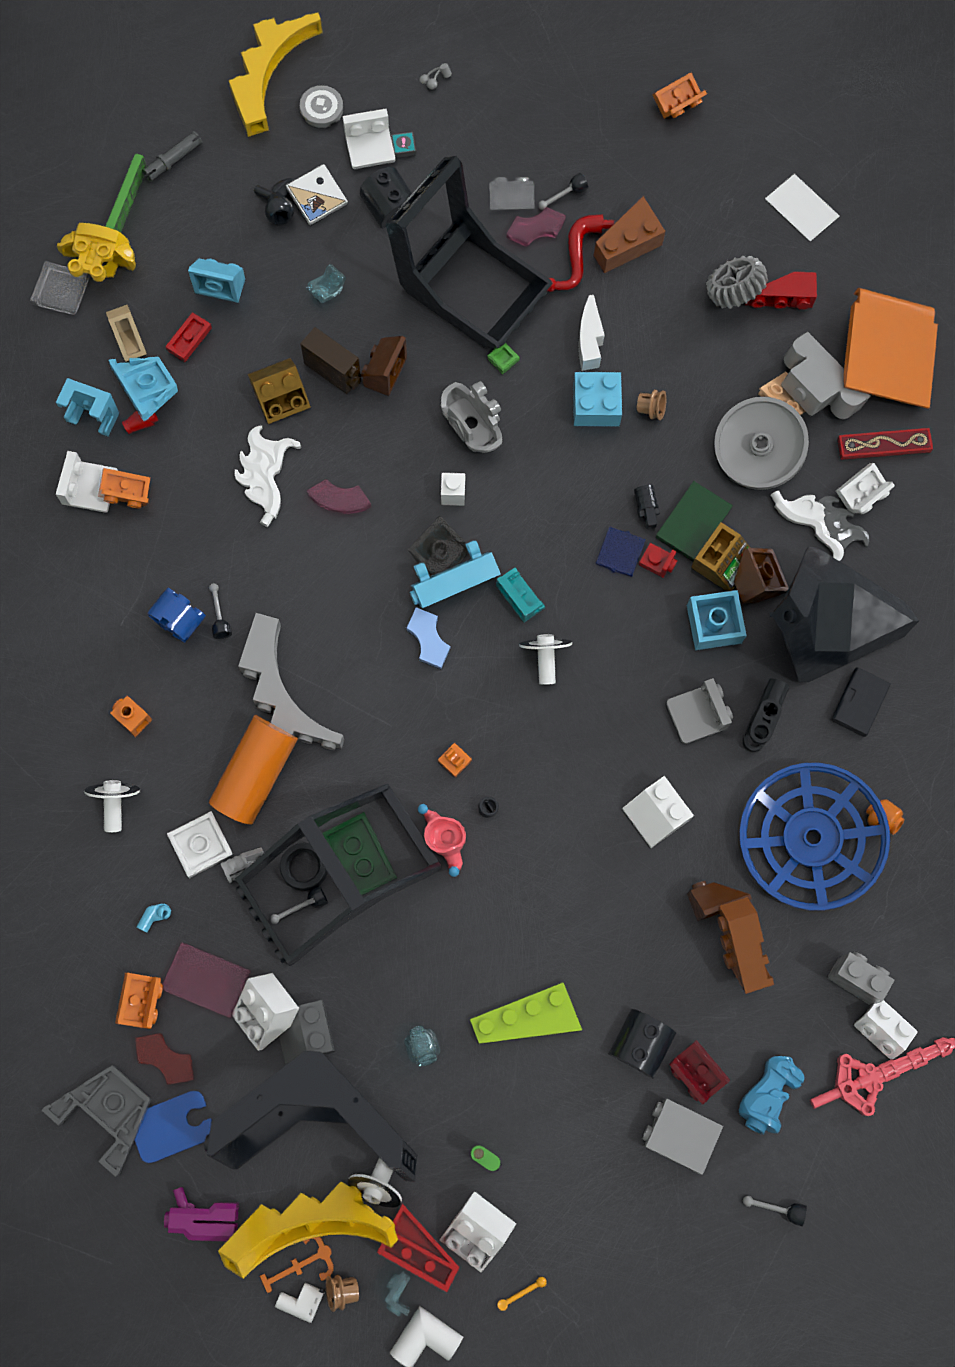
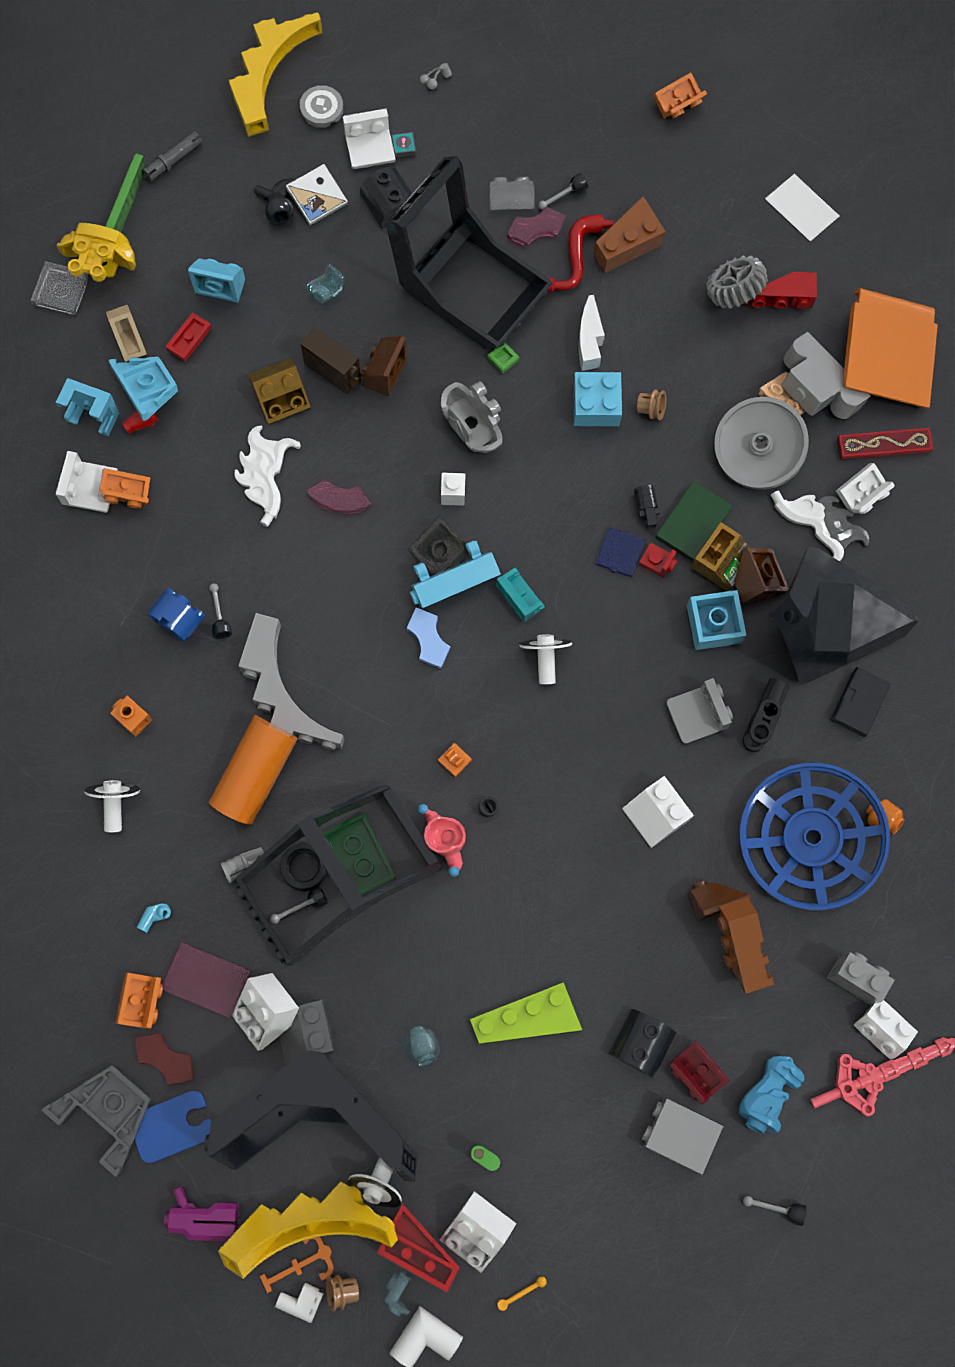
white tile [167,811,234,878] -> none

